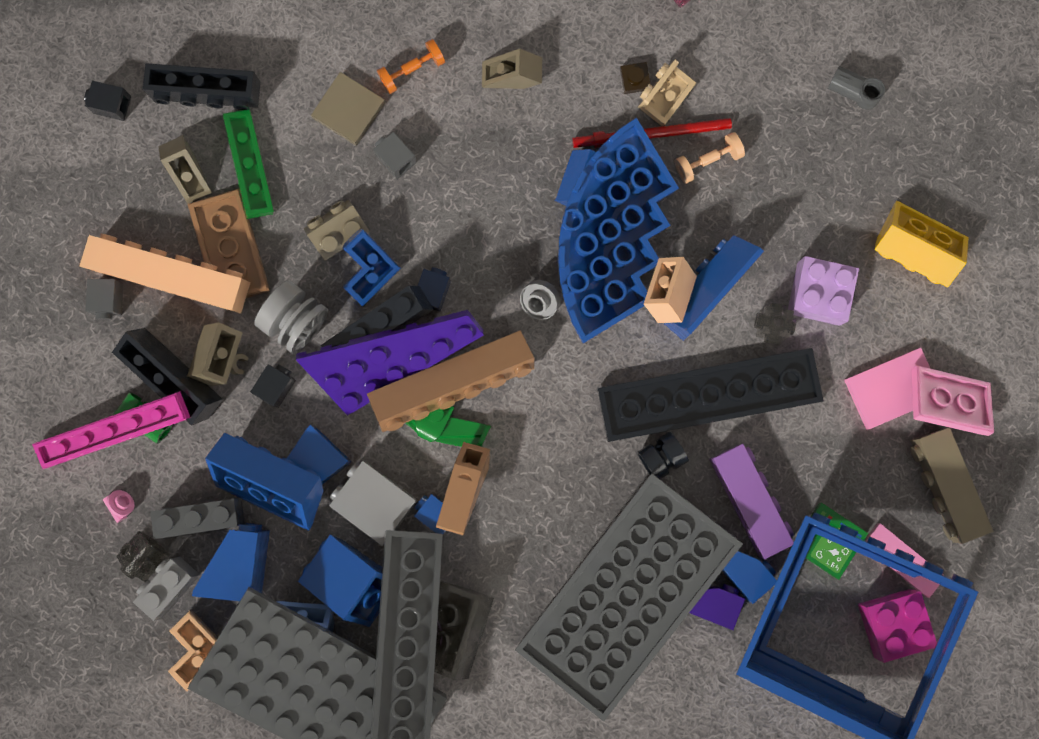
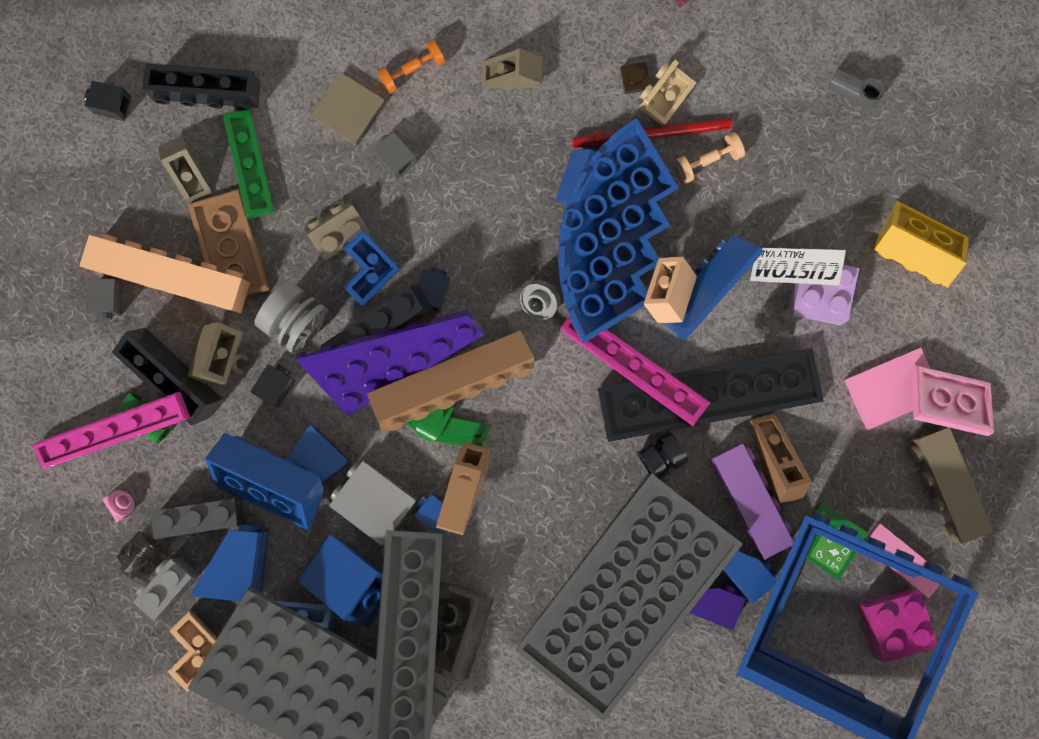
none -> dark pink tile [561,317,710,426]
none -> medium nougat slope [749,413,811,505]
none -> white sticker [750,248,846,285]

